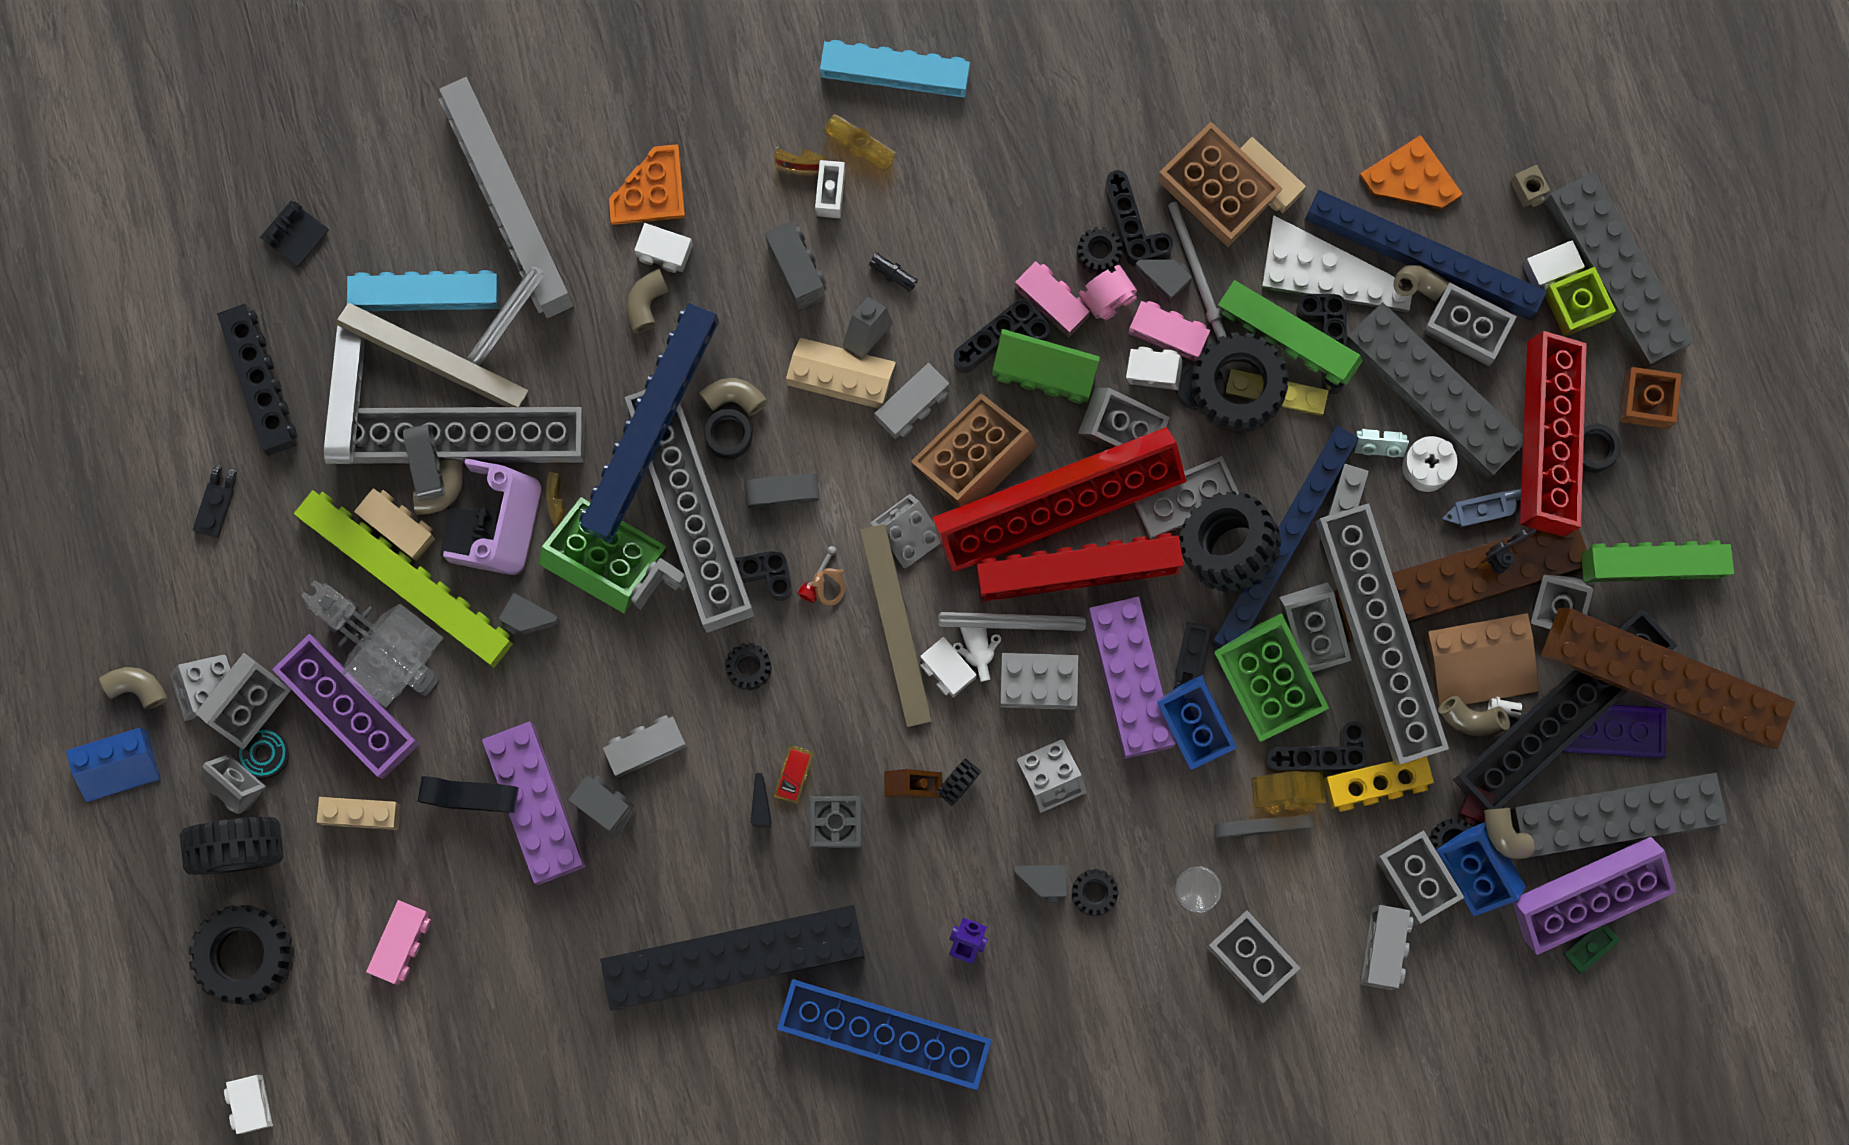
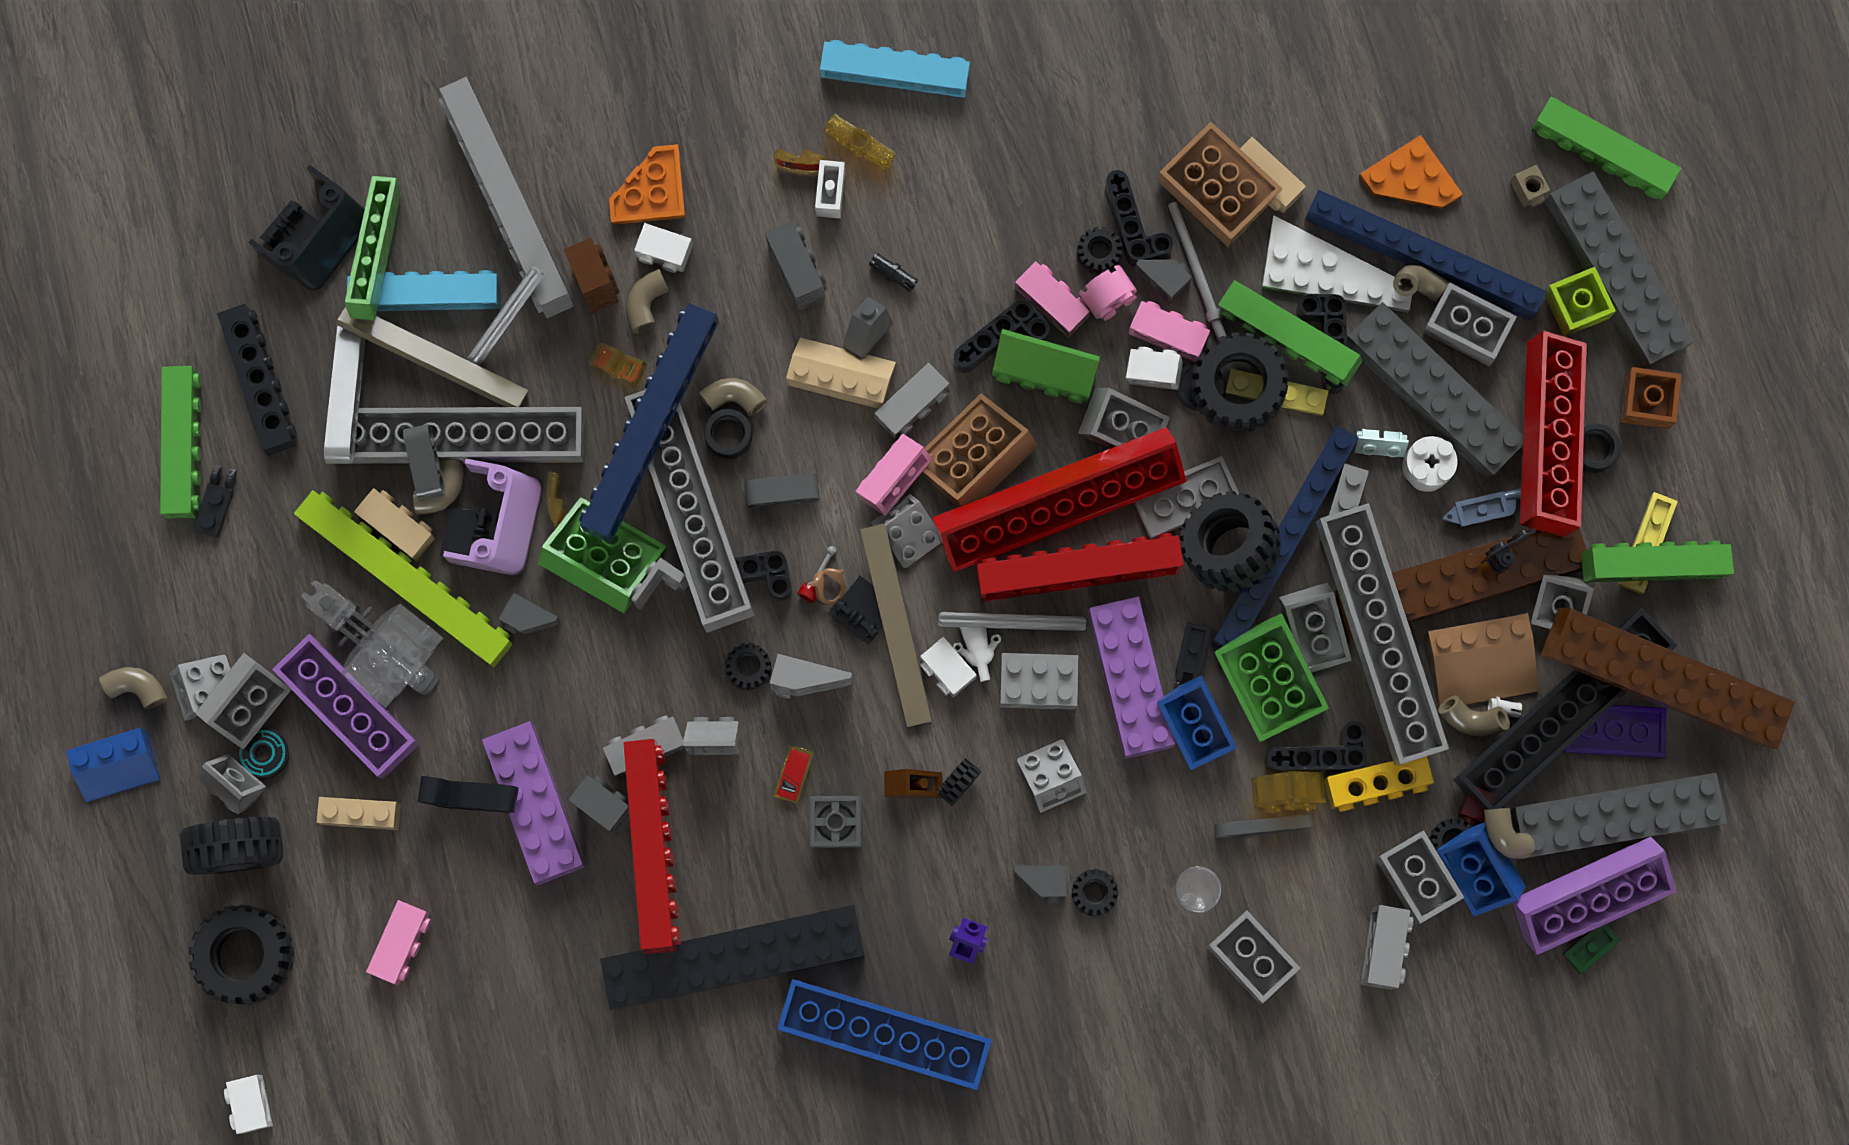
black slope [750,773,772,828] -> none
white brick [1522,240,1585,290] -> none
none -> bright green brick [160,366,202,519]
none -> black windscreen [248,165,365,291]
none -> bright green brick [345,176,401,320]
none -> reddish brown brick [564,237,620,314]
none -> clear yellow slope [588,342,647,386]
none -> red brick [623,739,681,955]
none -> light grey slope [683,717,740,755]
none -> light grey slope [770,654,853,699]
none -> black hinge [829,576,883,645]
none -> bright pink brick [856,434,932,516]
none -> bright green brick [1532,97,1681,200]
none -> light yellow plate [1618,492,1678,595]

